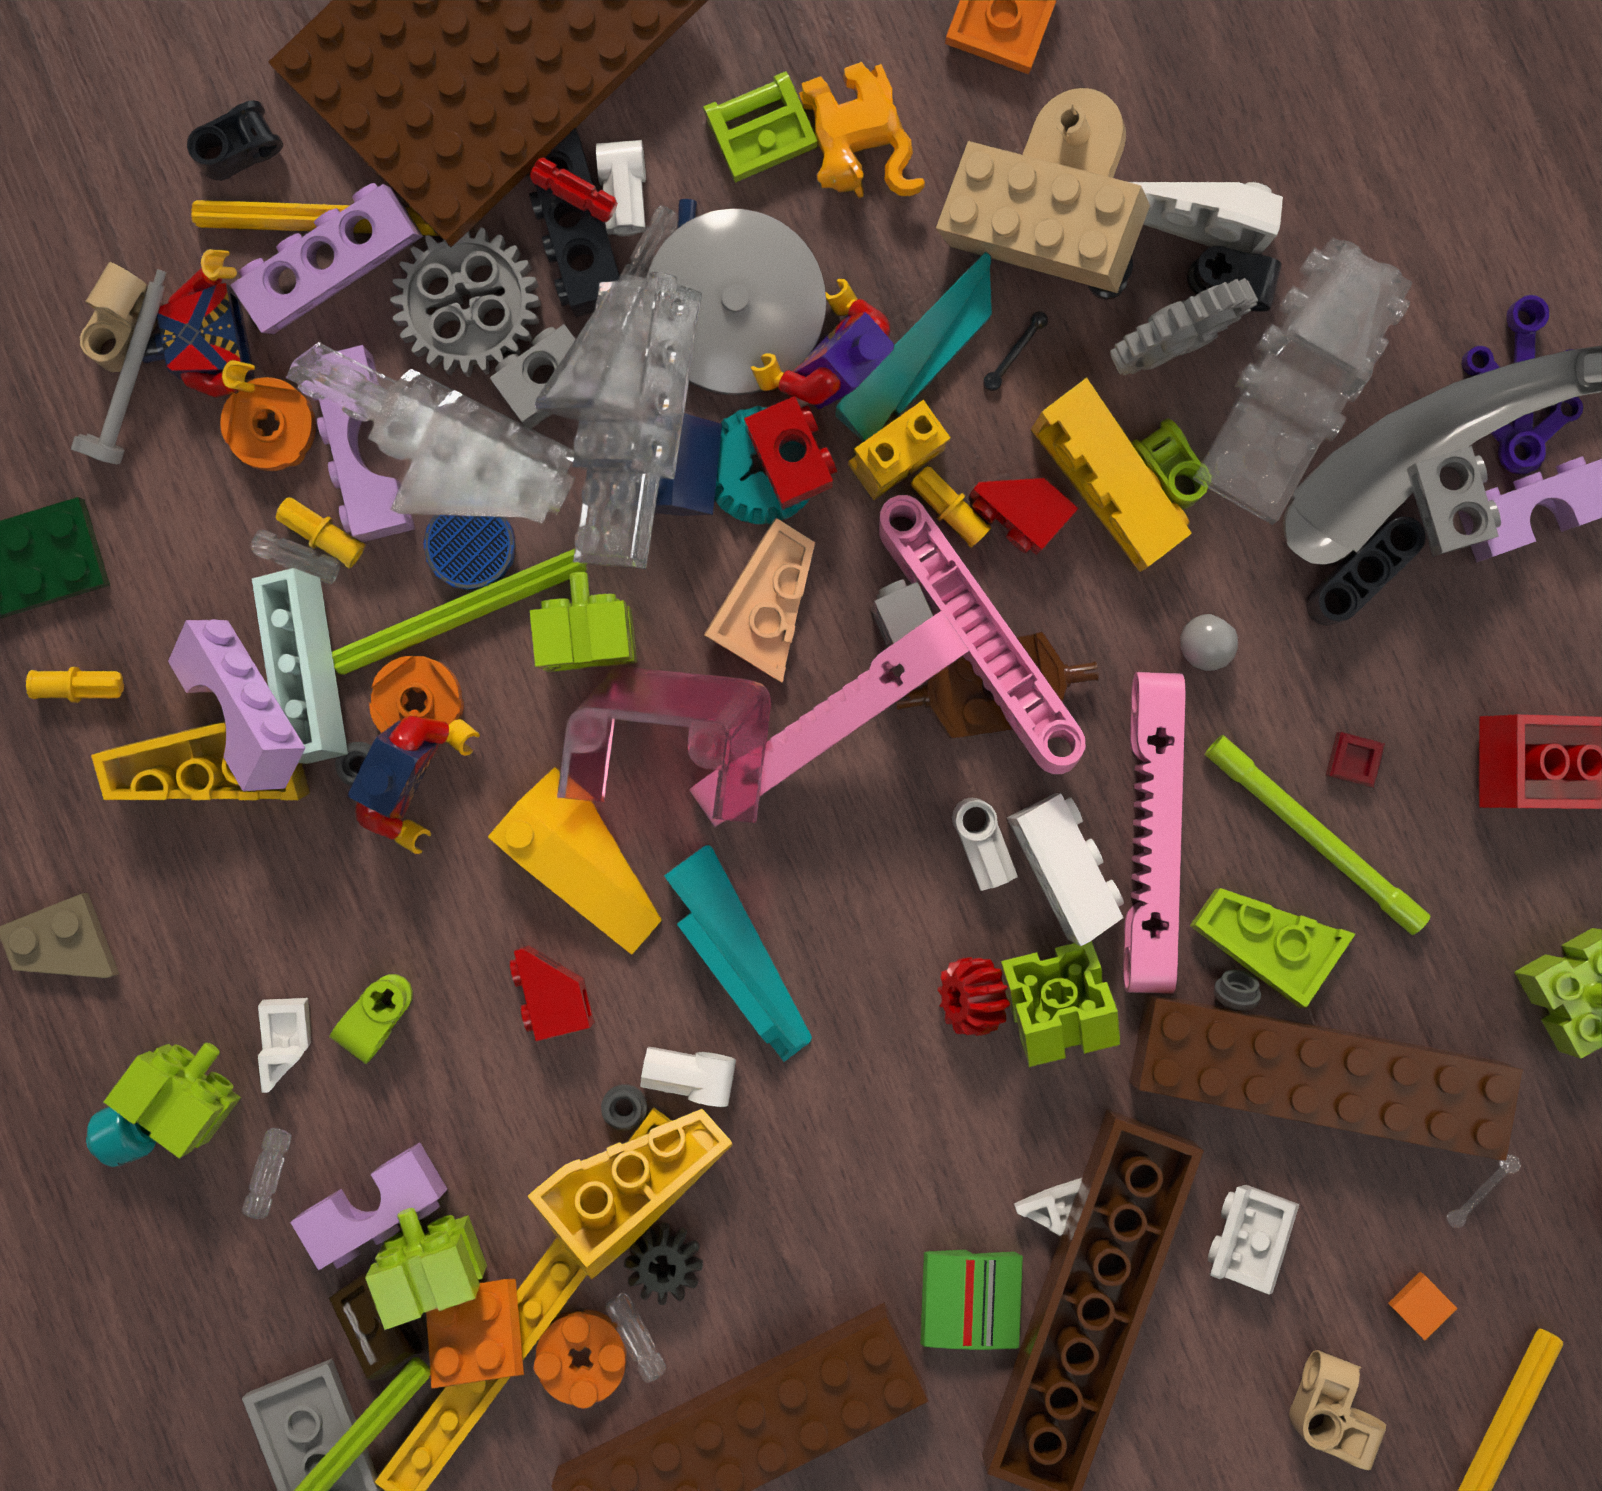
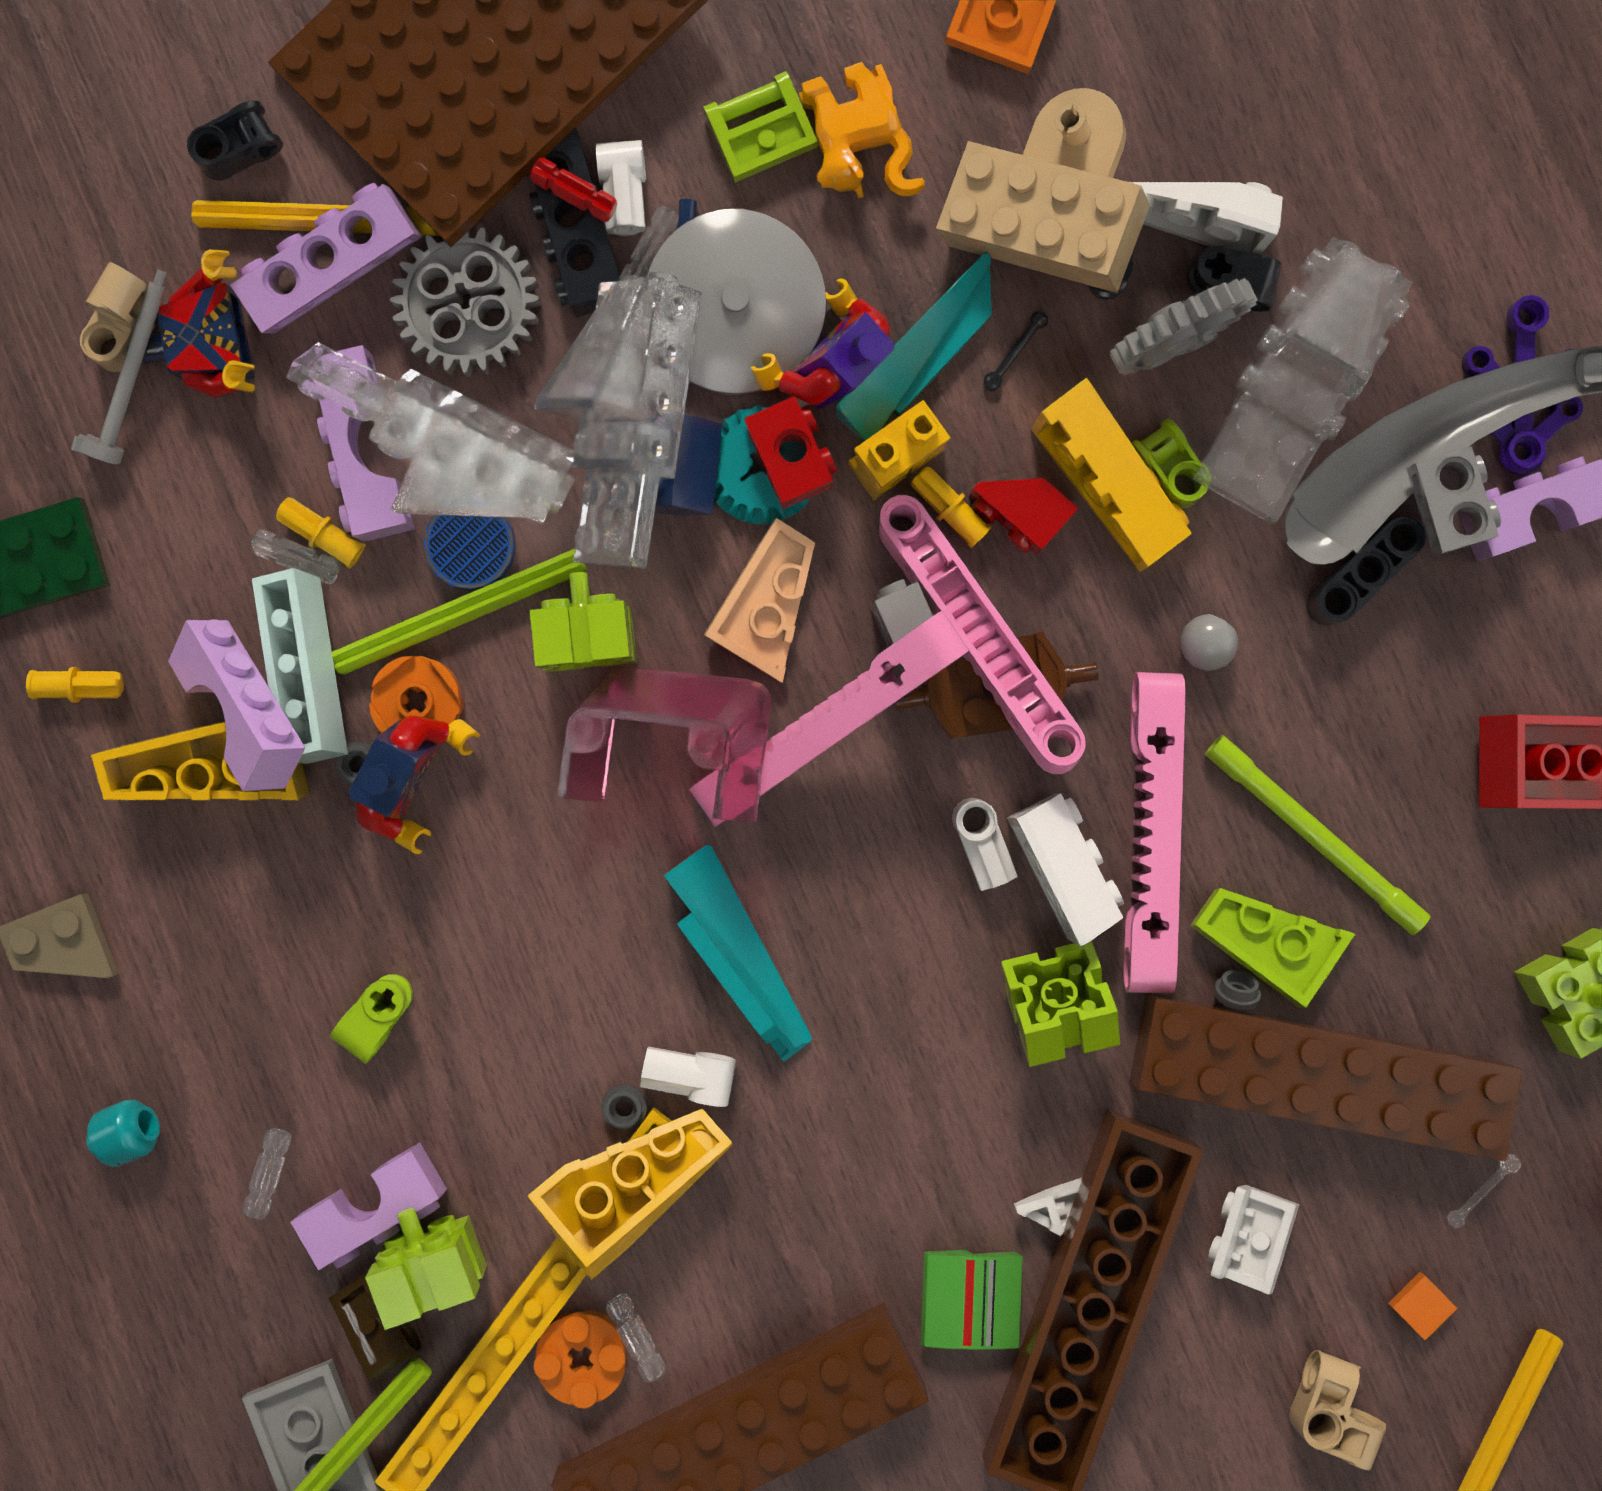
lime brick [104,1042,241,1159] -> none
orange plate [220,377,316,471] -> none
white slope [258,998,311,1093] -> none
orange plate [426,1279,524,1388] -> none
yellow wedge [488,767,662,955] -> none
light grey brick [490,324,601,431] -> none
red slope [510,945,595,1041] -> none
pearl dark grey gear [624,1223,703,1305] -> none
red gear [937,957,1010,1036] -> none
dark red tile [1325,732,1385,788] -> none

